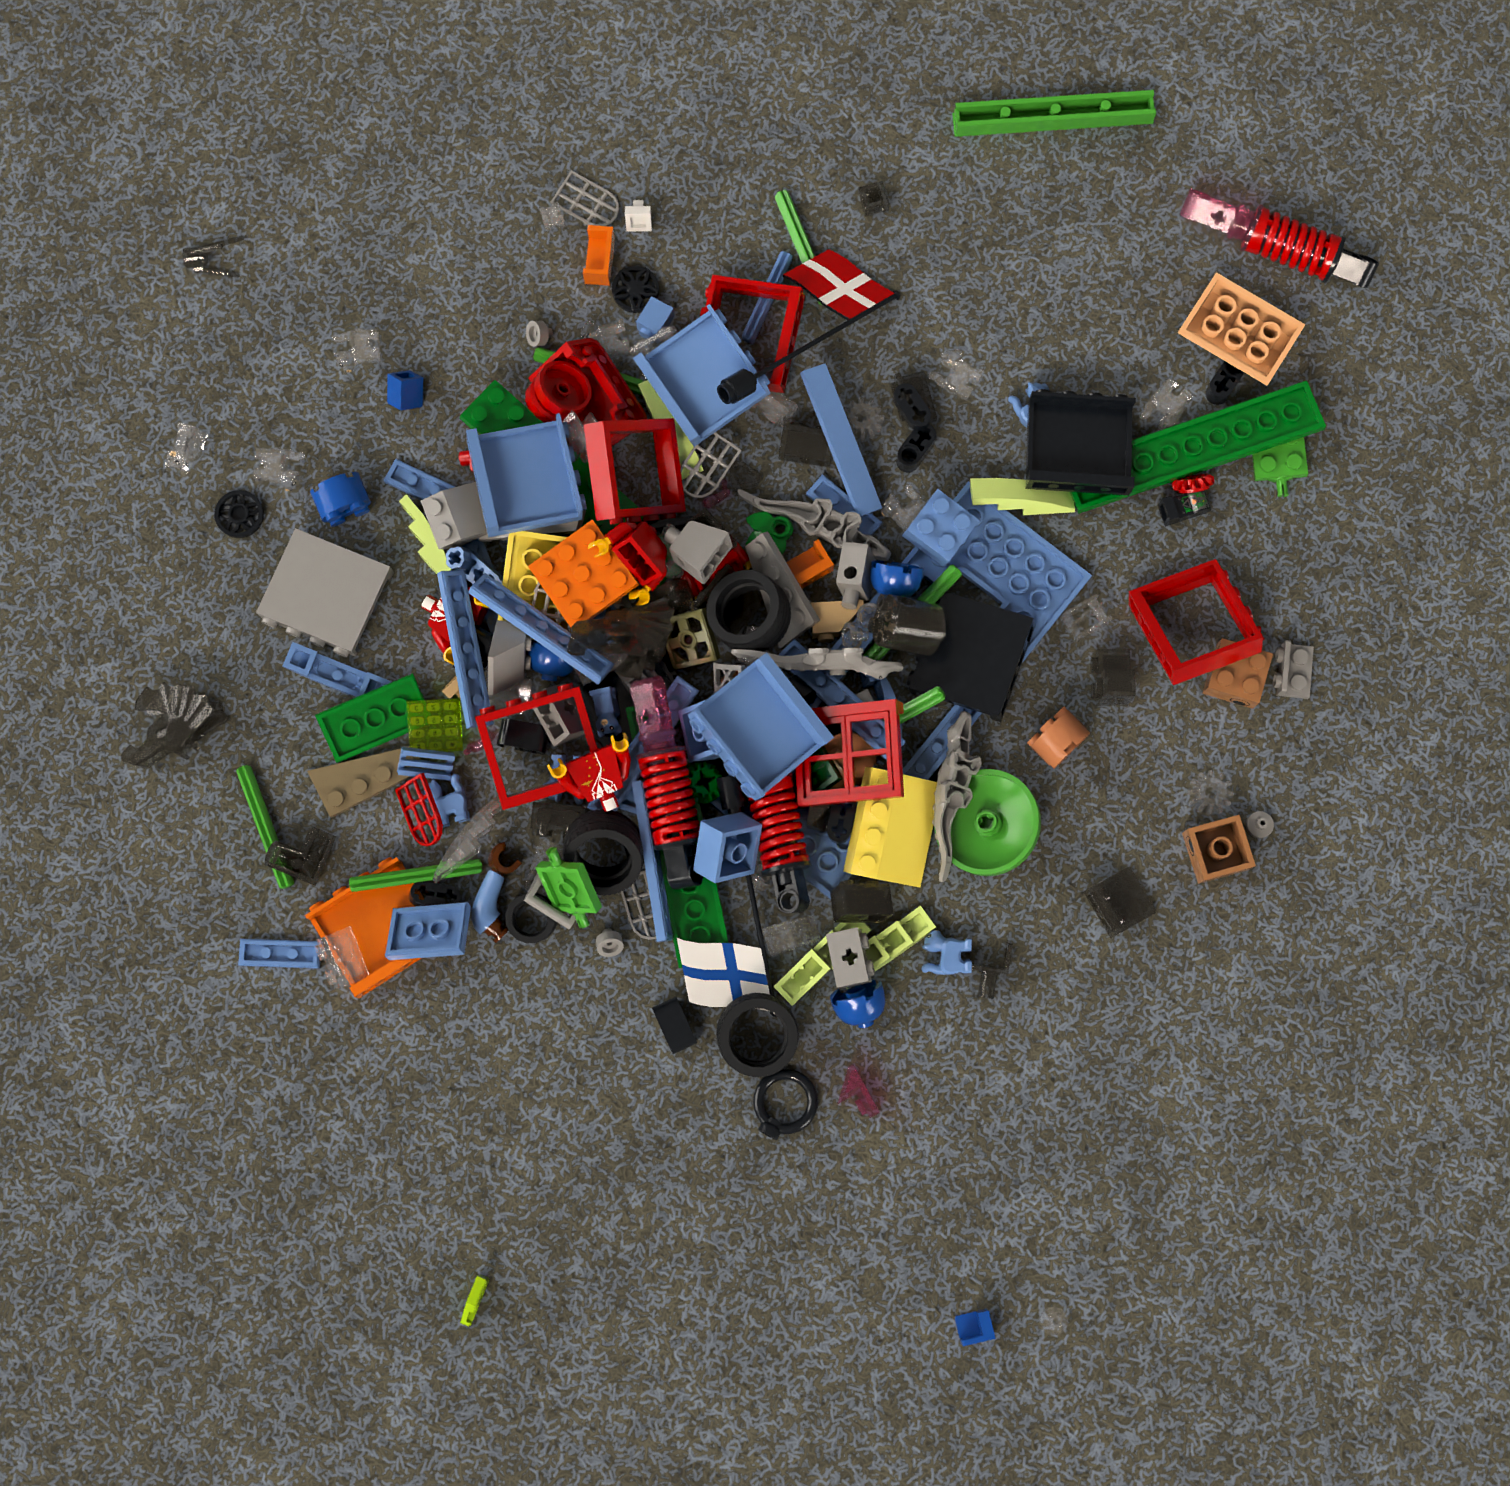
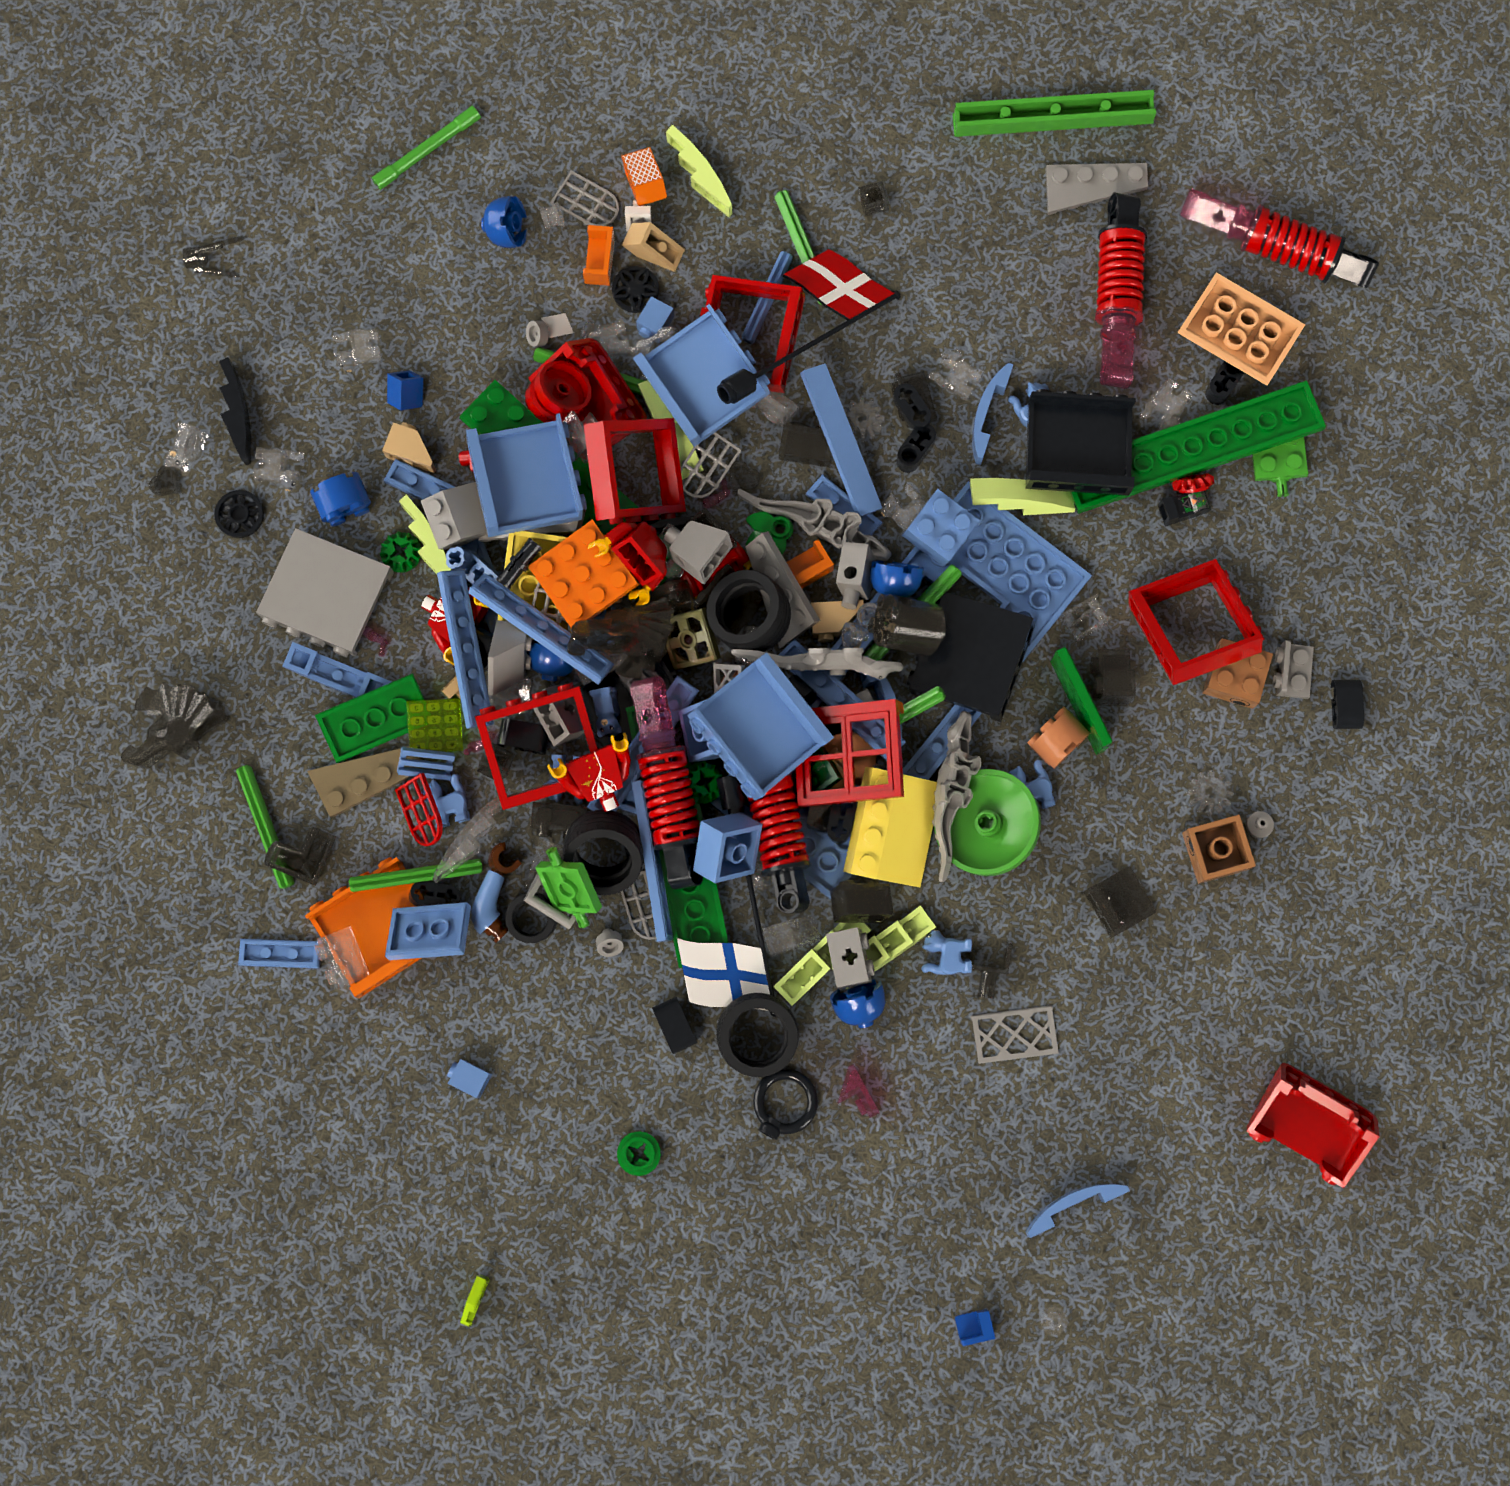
none -> clear smoke tile [149,464,181,496]
none -> black slope [219,357,251,466]
none -> clear pink piece [362,626,388,657]
none -> bright green piece [371,106,481,190]
none -> green gear [380,531,421,573]
none -> tan slope [382,423,436,473]
none -> medium blue brick [447,1059,492,1099]
none -> clear smoke slope [477,743,515,779]
none -> blue cylinder [481,196,527,248]
none -> black pin [496,538,543,590]
none -> white sticker [541,313,573,338]
none -> green gear [617,1132,661,1176]
none -> orange panel [621,147,667,206]
none -> tan slope [622,222,685,272]
none -> yellowish green slope [666,125,732,217]
none -> light grey window [970,1005,1059,1064]
none -> medium blue slope [972,363,1013,465]
none -> medium blue animal [1009,760,1056,809]
none -> medium blue slope [1025,1184,1130,1238]
none -> light grey wing [1045,163,1148,215]
none -> green tile [1050,647,1113,755]
none -> piece [1095,192,1147,389]
none -> red windscreen [1246,1063,1380,1188]
none -> black beam [1331,680,1364,729]

